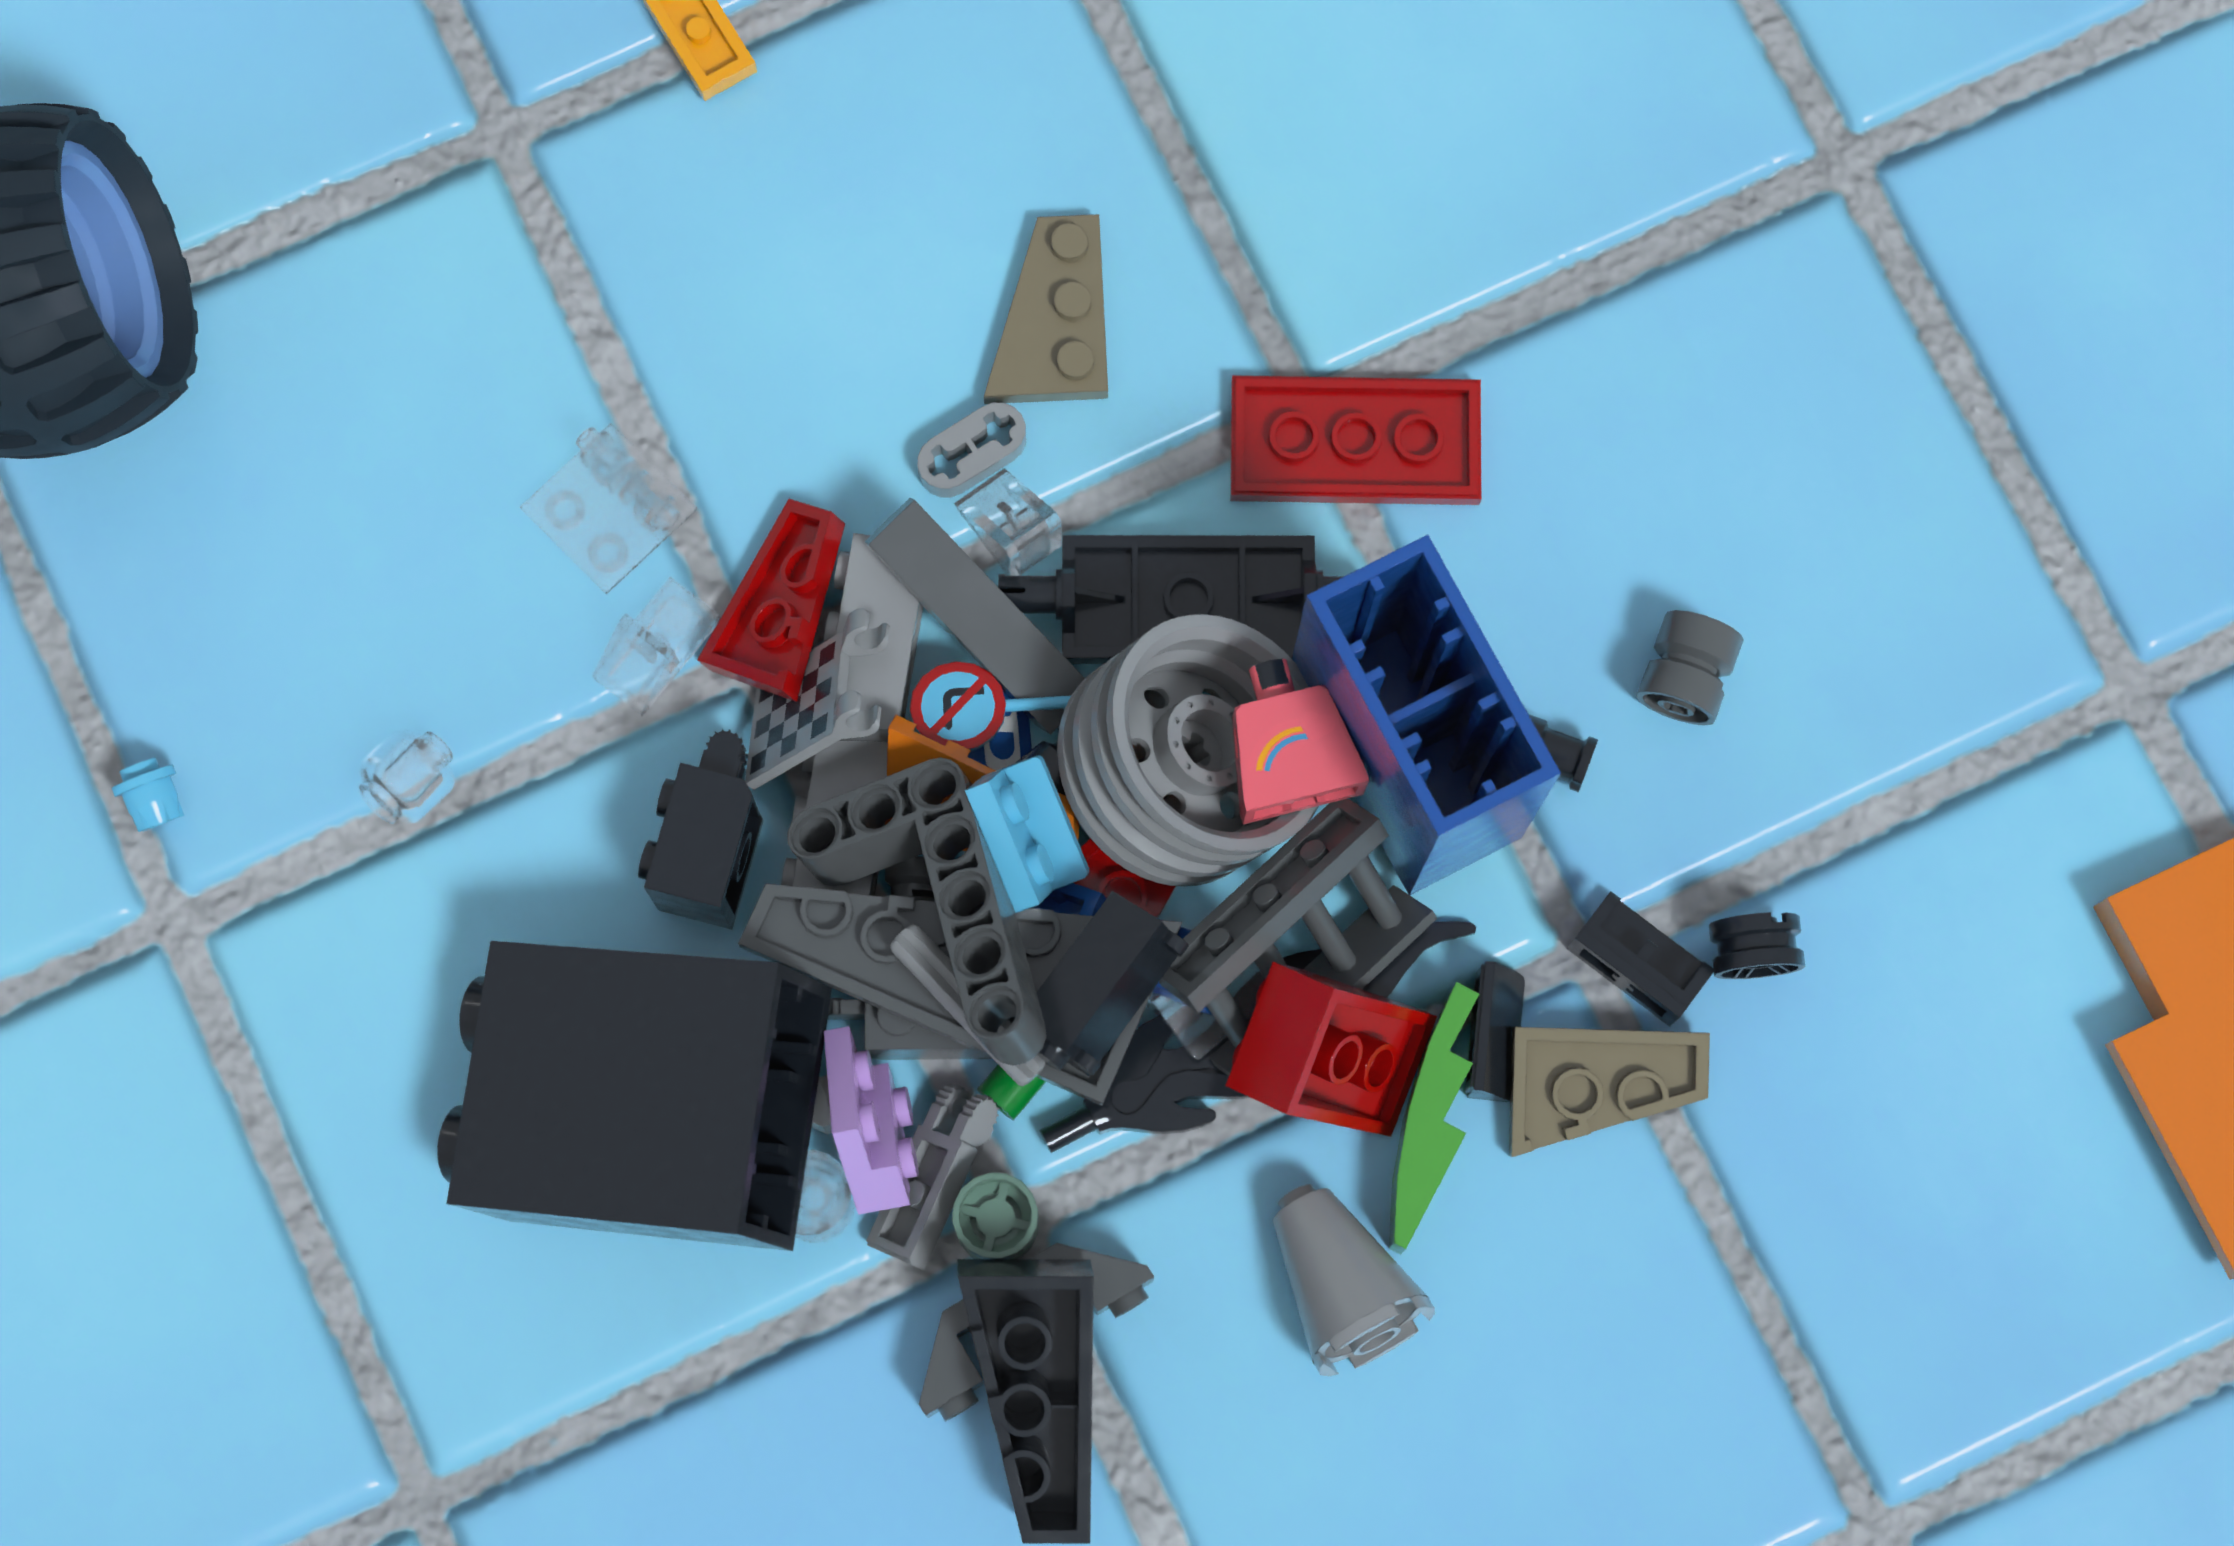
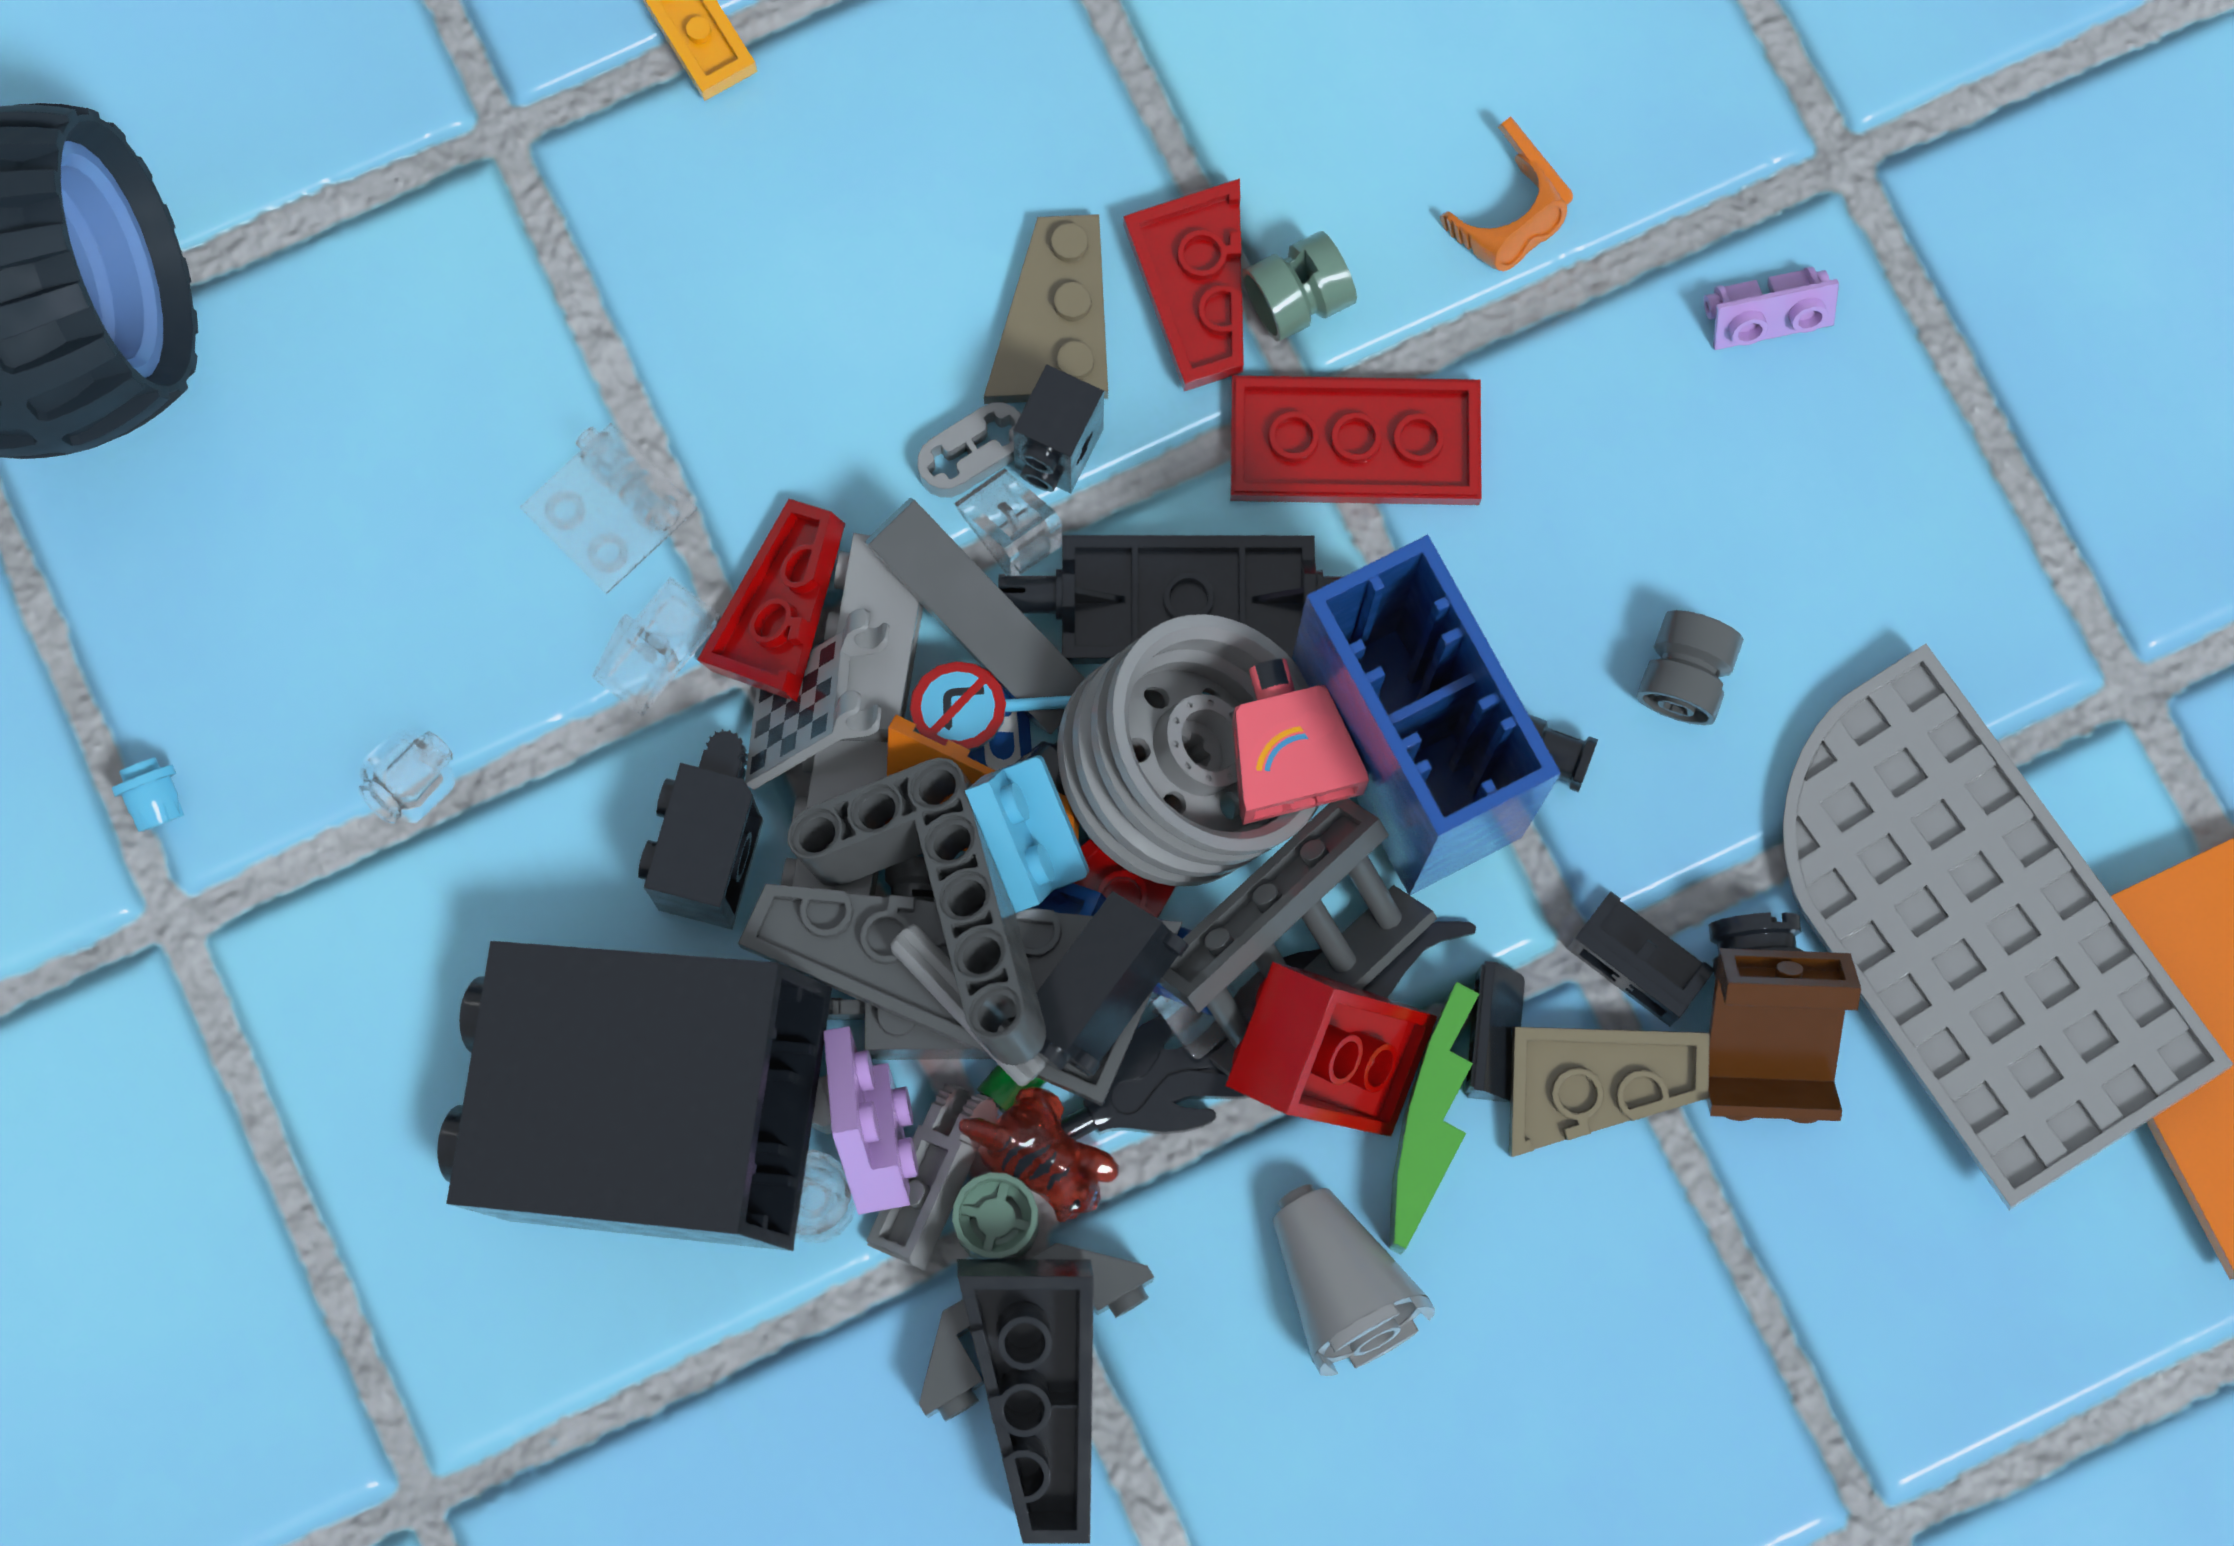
none -> clear red animal [958,1086,1119,1223]
none -> black brick [1013,364,1104,494]
none -> red wing [1123,179,1244,392]
none -> sand green wheel [1242,231,1357,342]
none -> orange helmet [1440,116,1573,271]
none -> lavender hinge [1704,267,1839,350]
none -> reddish brown panel [1707,948,1861,1124]
none -> light grey plate [1783,644,2234,1211]

